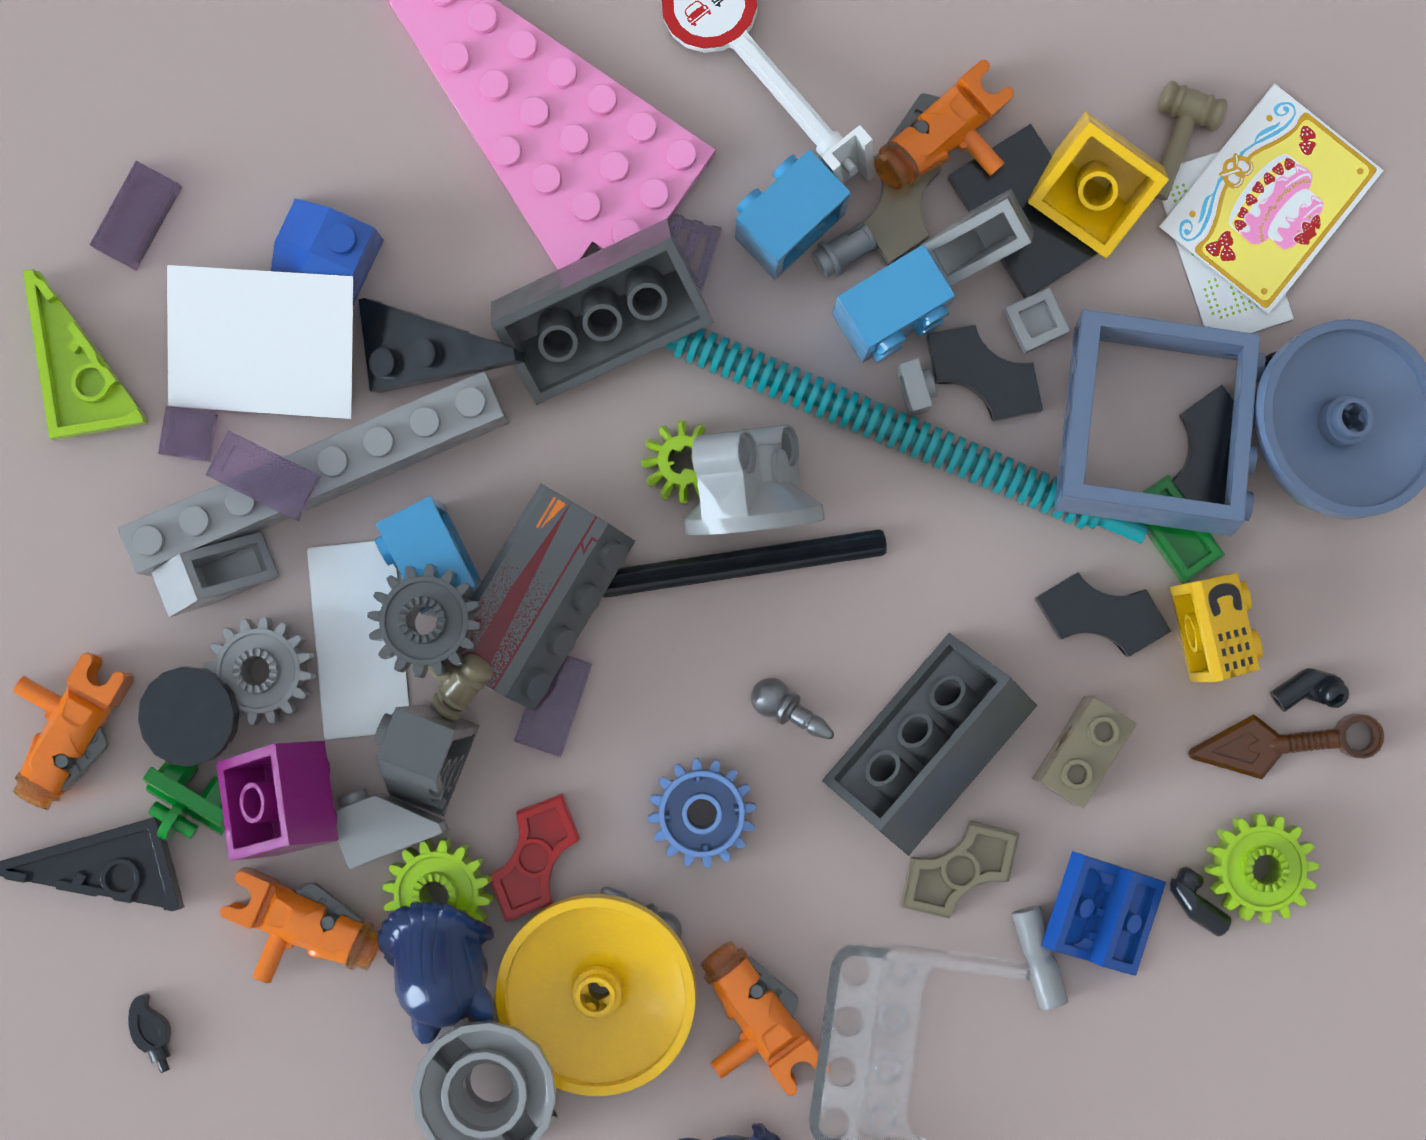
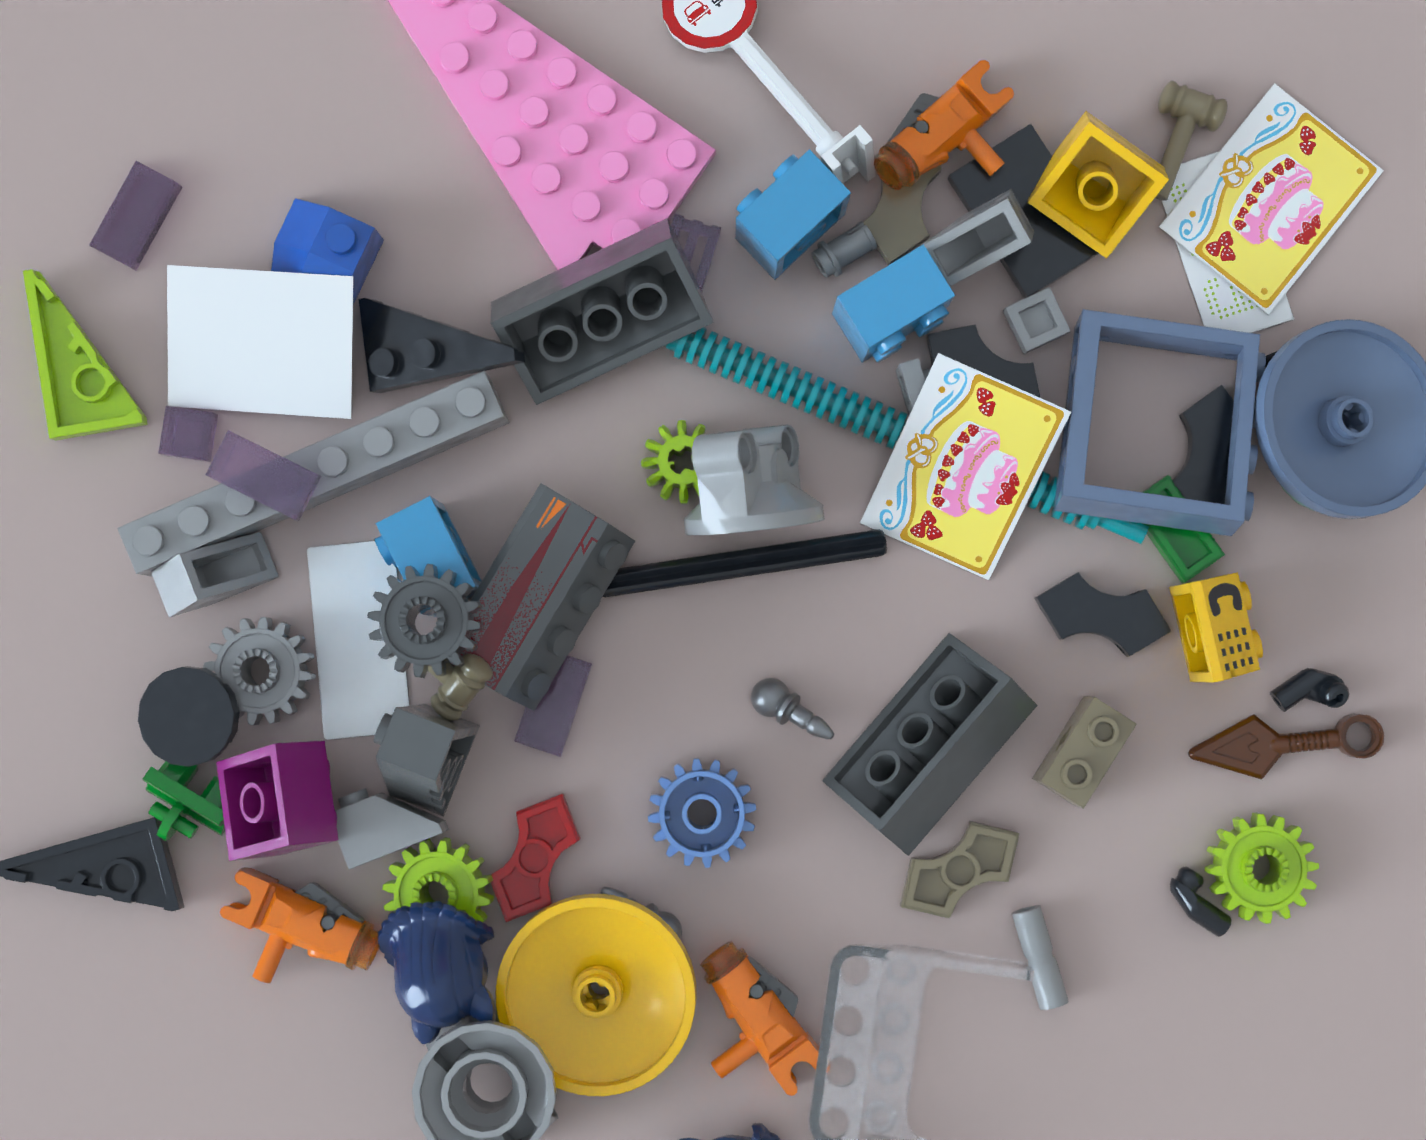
orange piece [13,652,134,810] -> none
black piece [128,993,171,1073] -> none
blue slope [1041,851,1166,976] -> none
none -> sticker [860,353,1071,580]

